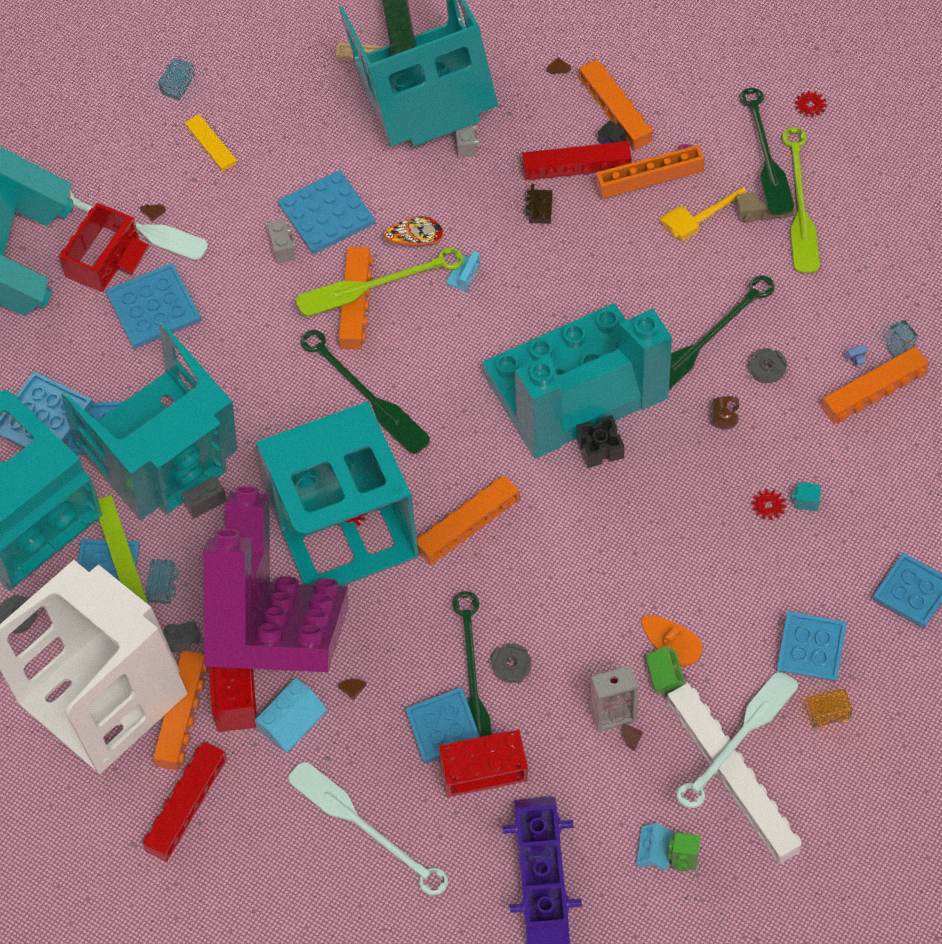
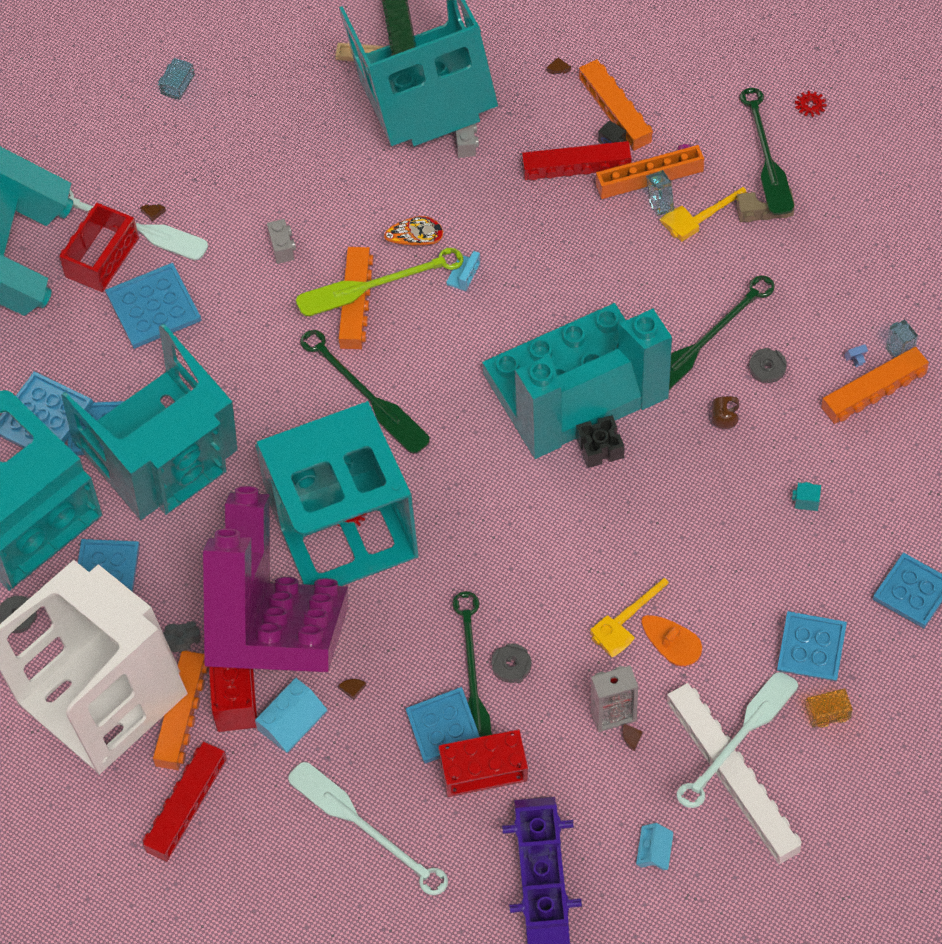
lime tile [98,495,148,604] -> none
red tile [116,237,149,276] -> none
clear light blue brick [145,559,179,604] -> none
dark grey piece [181,476,226,519] -> none
yellow tile [184,114,237,172] -> none
dark azure plate [277,170,376,255] -> none
orange brick [417,475,520,566] -> none
dark brown bracket [526,184,553,224] -> none
bright green brick [646,646,685,696] -> none
bright green brick [668,832,700,871] -> none
red gear [751,489,786,520] -> none
lime piece [782,127,820,273] -> none
none -> yellow piece [590,578,669,657]
none -> clear light blue piece [646,170,674,216]

